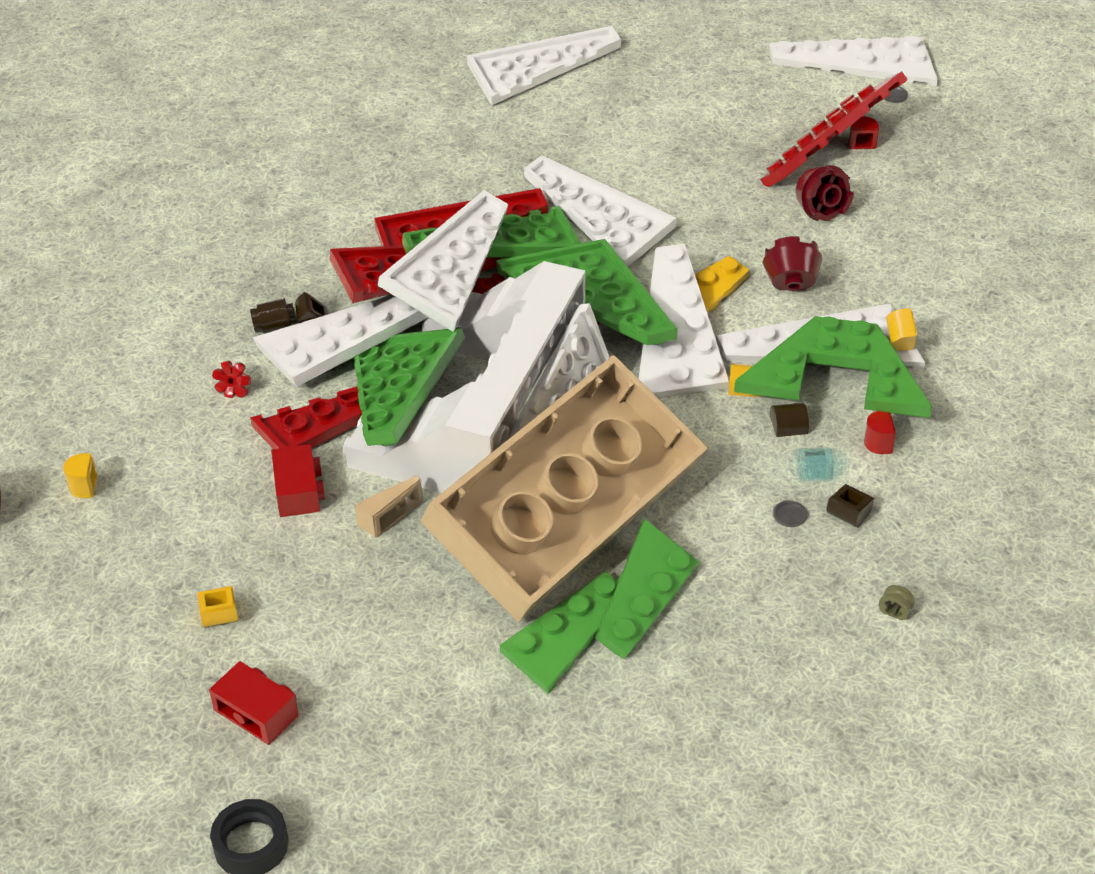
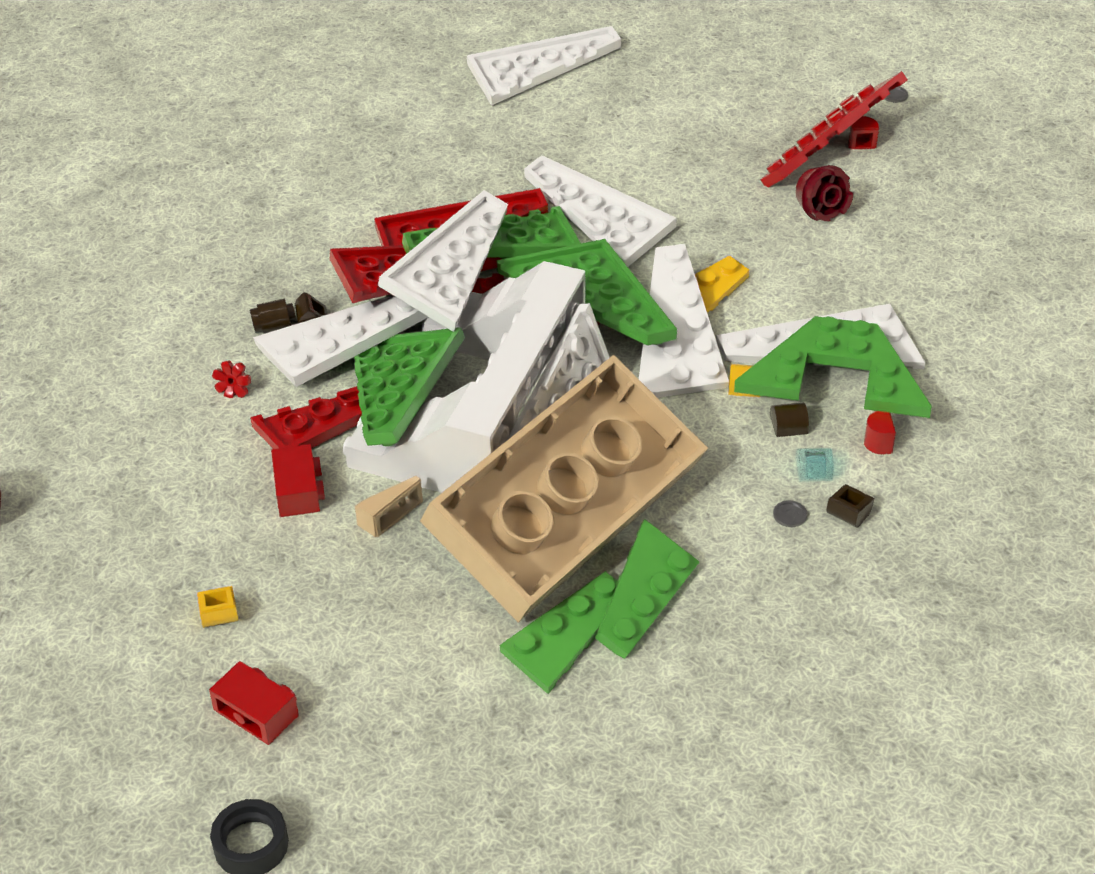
yellow brick [63,453,98,498] -> none
dark red cone [762,236,823,291] -> none
white wing [769,36,938,86] -> none
olive bush [878,585,915,620] -> none
yellow brick [886,308,917,351] -> none

